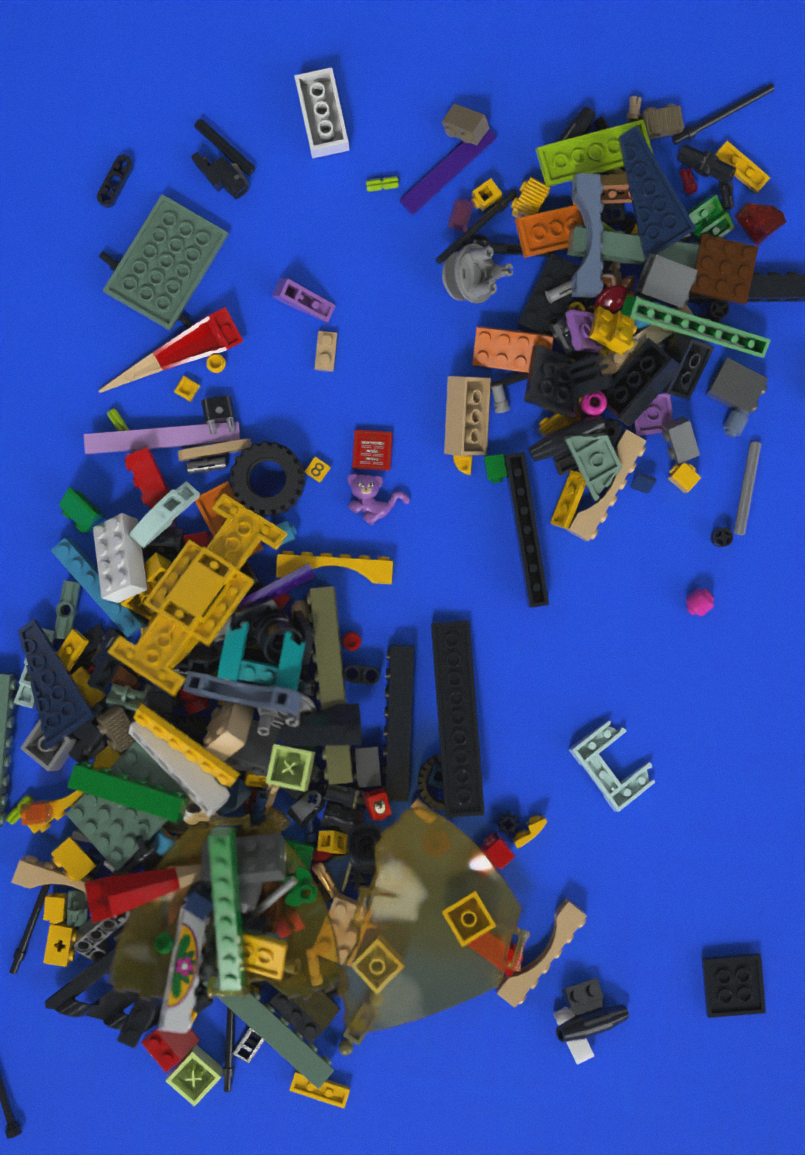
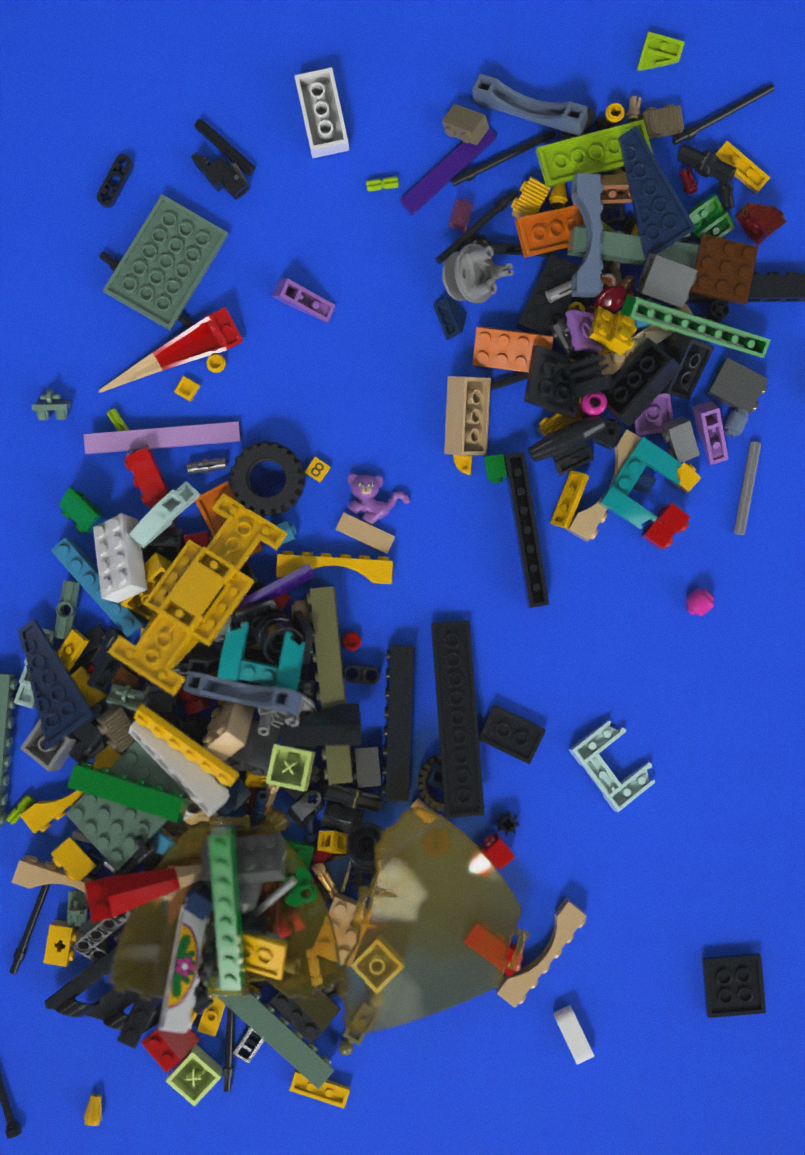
clear orange brick [20,801,53,825] -> none
yellow brick [43,892,68,924] -> none
green tile [154,932,175,954] -> none
tan beam [178,439,252,461] -> none
black piece [201,396,236,435] -> none
tan plate [314,331,338,372] -> none
red tile [352,430,392,471] -> none
red brick [363,788,391,821] -> none
yellow brick [442,890,496,947] -> none
yellow brick [471,178,502,212] -> none
light grey pin [491,383,510,413] -> none
yellow slope [512,815,547,849] -> none
black plate [556,978,629,1042] -> none
sand green wing [563,433,622,501] -> none
black wheel [711,528,733,547] -> none
none -> sand green hips [31,389,71,420]
none -> yellow cone [83,1094,102,1126]
none -> yellow plate [197,993,226,1037]
none -> tan tile [335,512,395,554]
none -> dark blue slope [433,297,467,340]
none -> black bar [451,130,556,187]
none -> sand blue arch [472,74,588,136]
none -> black plate [479,705,546,765]
none -> yellow cone [549,182,568,209]
none -> teal wedge [599,437,682,529]
none -> yellow cone [606,103,625,127]
none -> lime wing [636,32,685,71]
none -> red brick [641,503,690,550]
none -> medium lavender slope [693,401,728,465]

